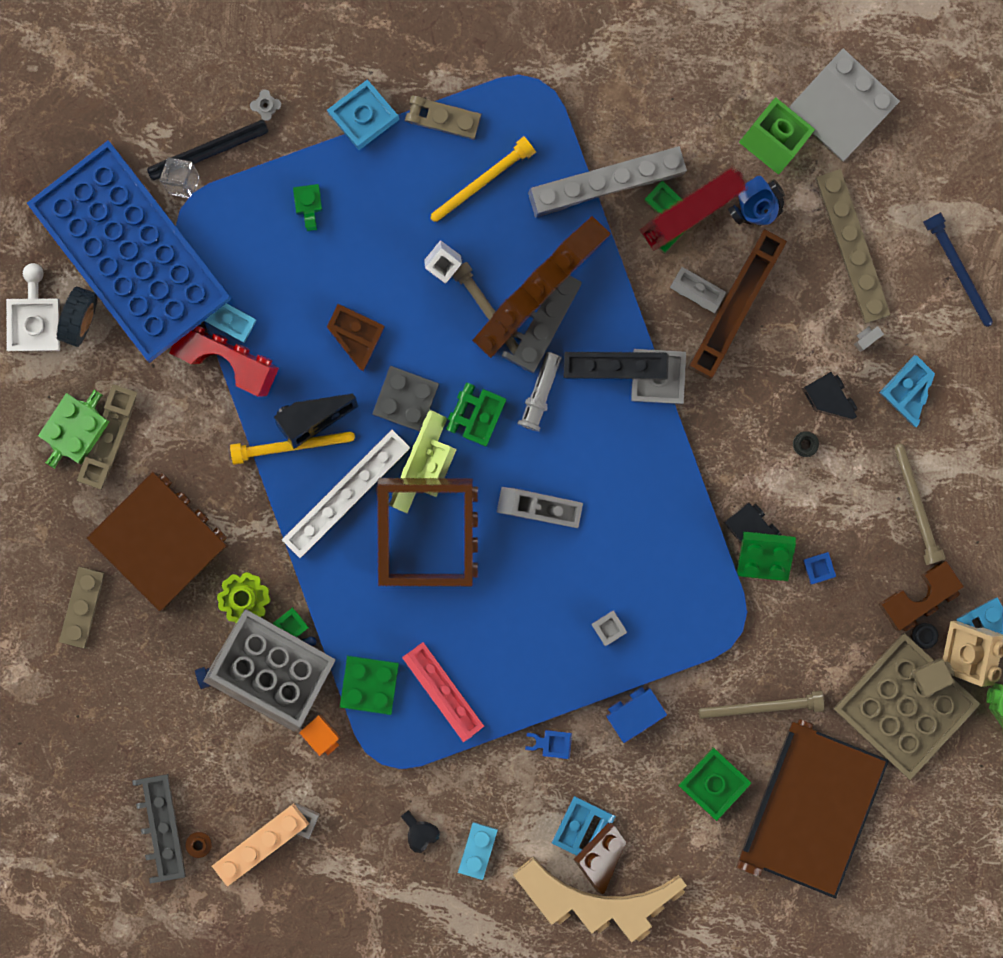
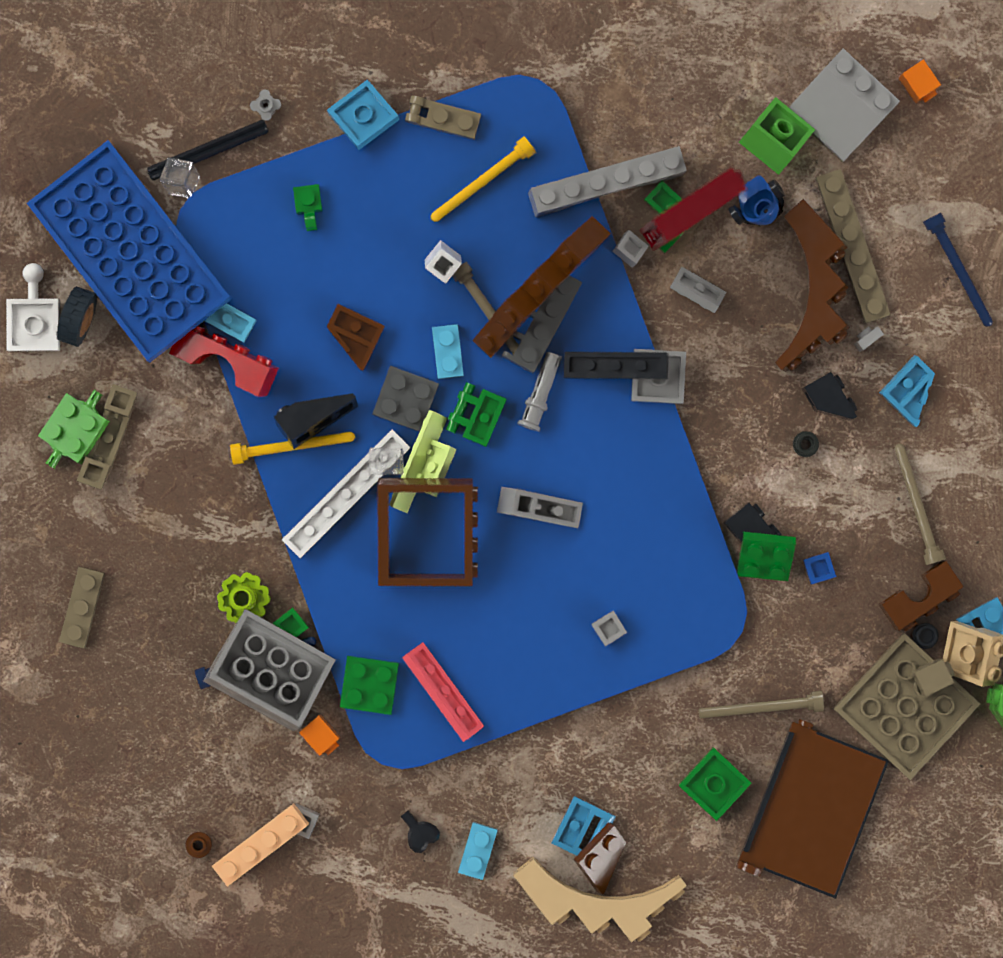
reddish brown panel [87,472,229,612] -> none
dark grey hinge [132,774,186,883] -> none
blue plate [525,730,572,759] -> none
blue brick [606,687,667,743] -> none
reddish brown arch [688,229,787,380] -> none
none -> clear panel [369,448,403,475]
none -> medium azure plate [432,324,464,379]
none -> light grey plate [612,230,648,267]
none -> reddish brown arch [775,199,850,372]
none -> orange brick [899,59,941,103]

